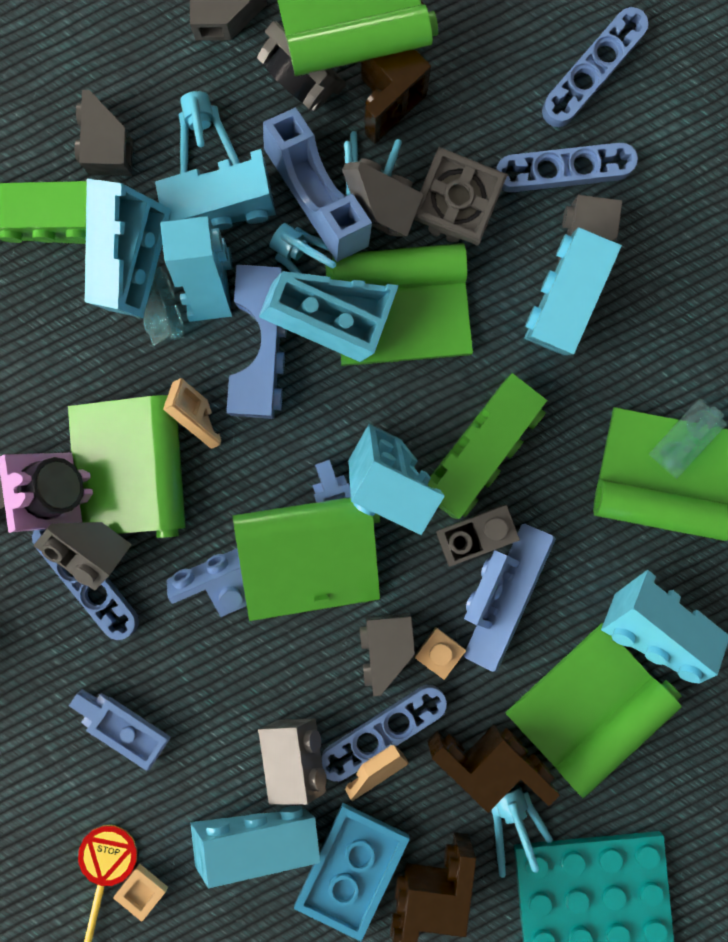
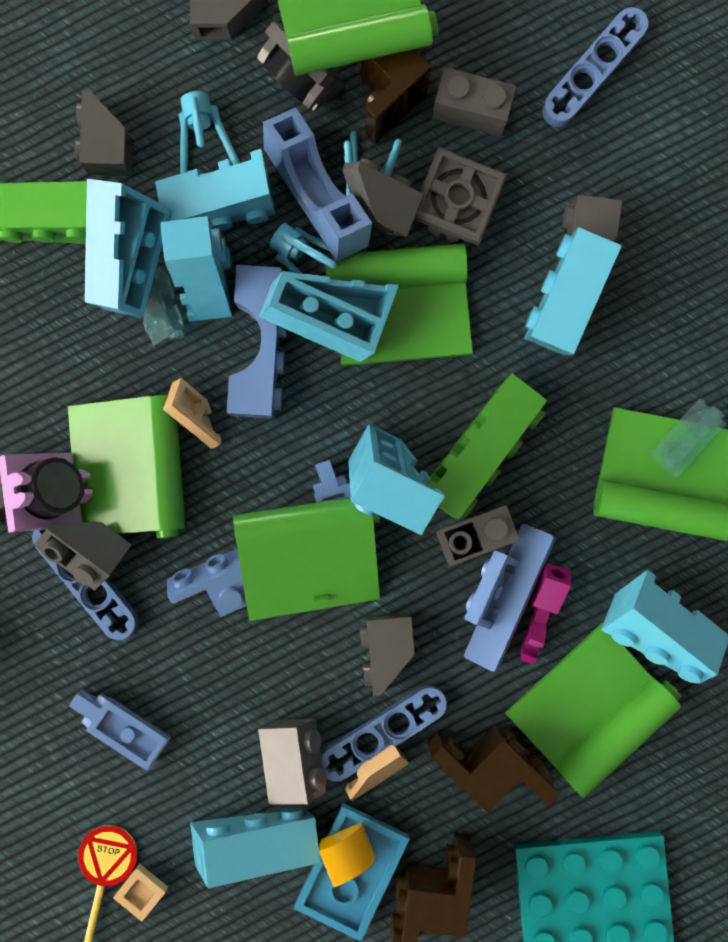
tan plate [414,627,466,680] -> none
medium azure plant [491,785,553,878] -> none
medium blue beam [496,143,638,192] -> none
none -> yellow brick [319,822,376,887]
none -> dark grey brick [432,67,516,137]
none -> magenta piece [520,562,571,664]

